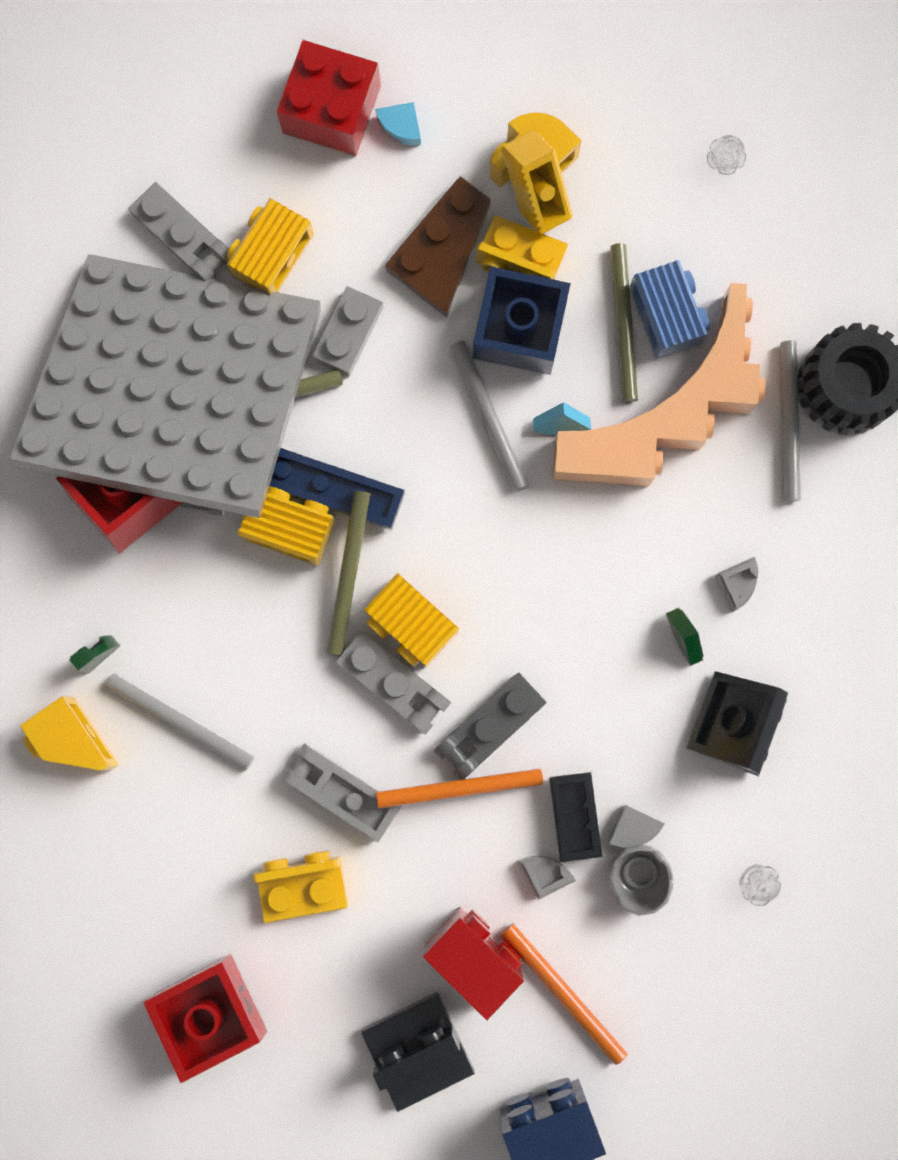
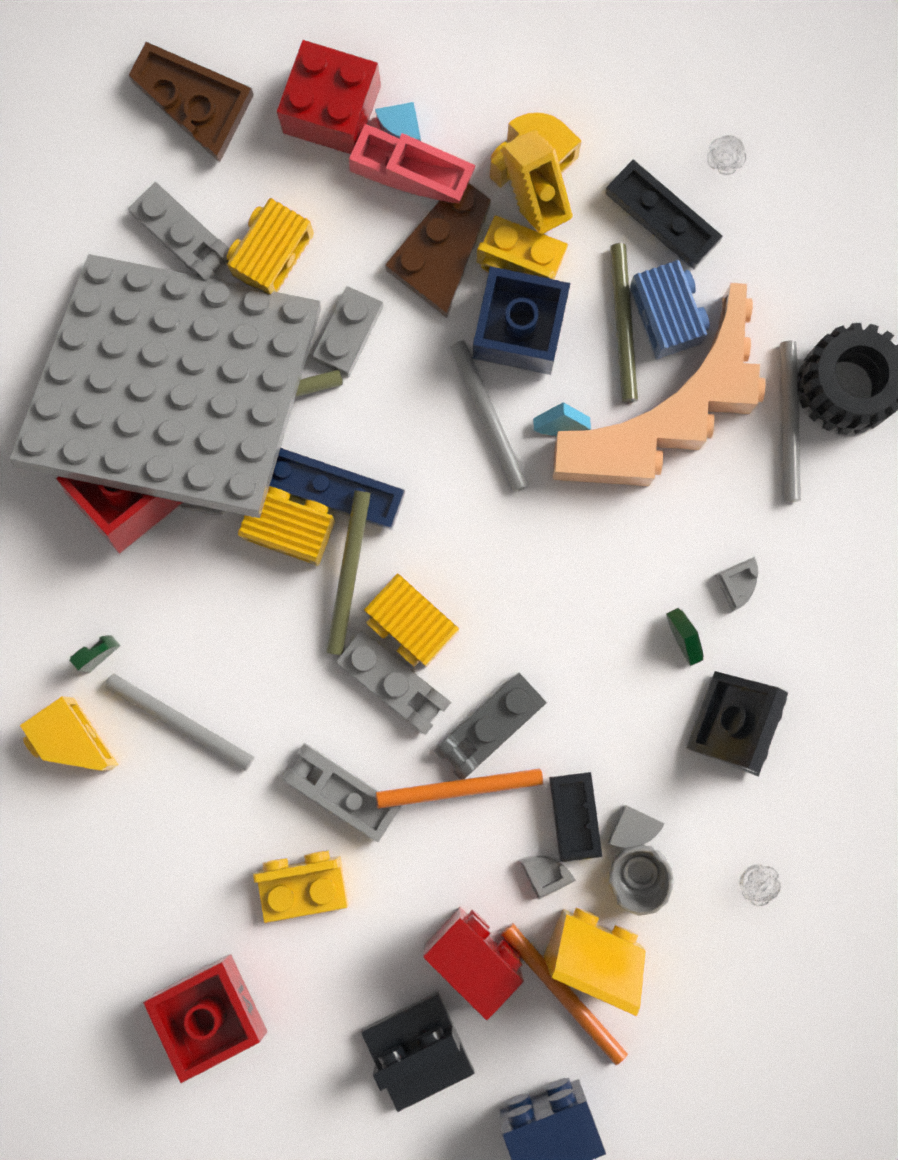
none -> reddish brown wing [129,42,254,163]
none -> coral slope [349,124,476,204]
none -> yellow slope [543,907,646,1017]
none -> black plate [605,159,723,270]

